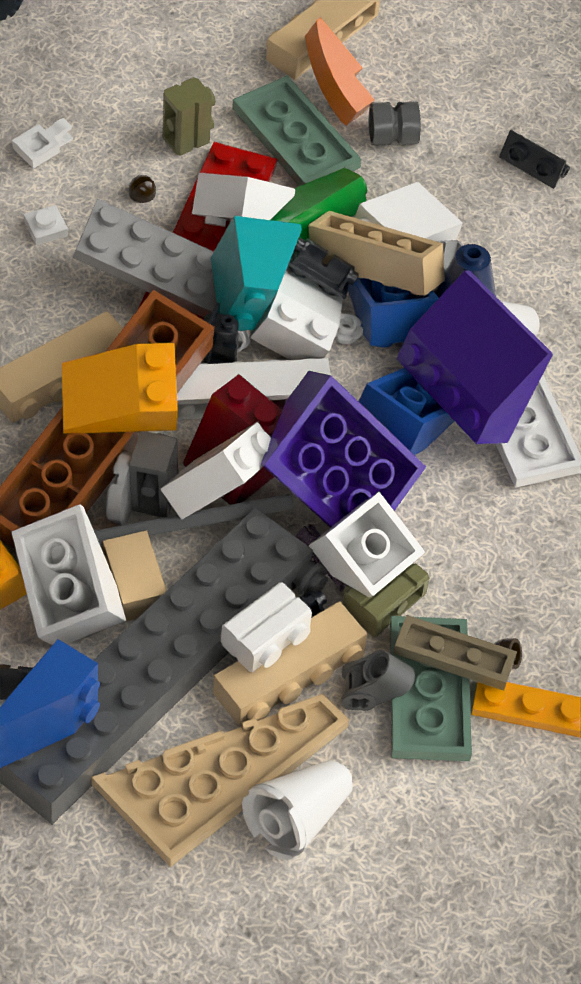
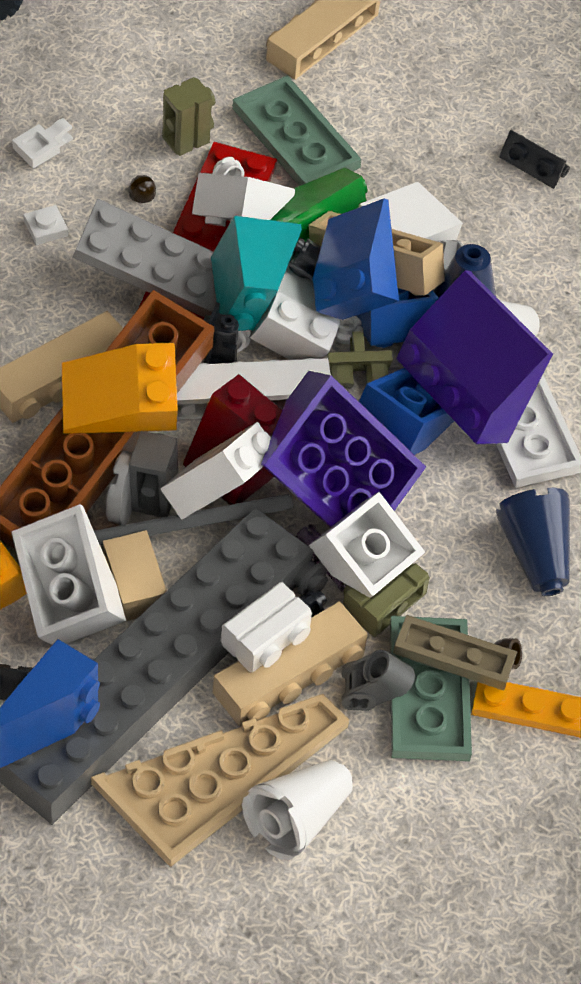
orange slope [305,18,375,126] -> none
dark grey wheel [368,101,421,145] -> none
none -> white plate [212,157,244,177]
none -> blue slope [313,198,399,320]
none -> olive hips [327,331,393,388]
none -> dark blue cone [496,487,570,596]

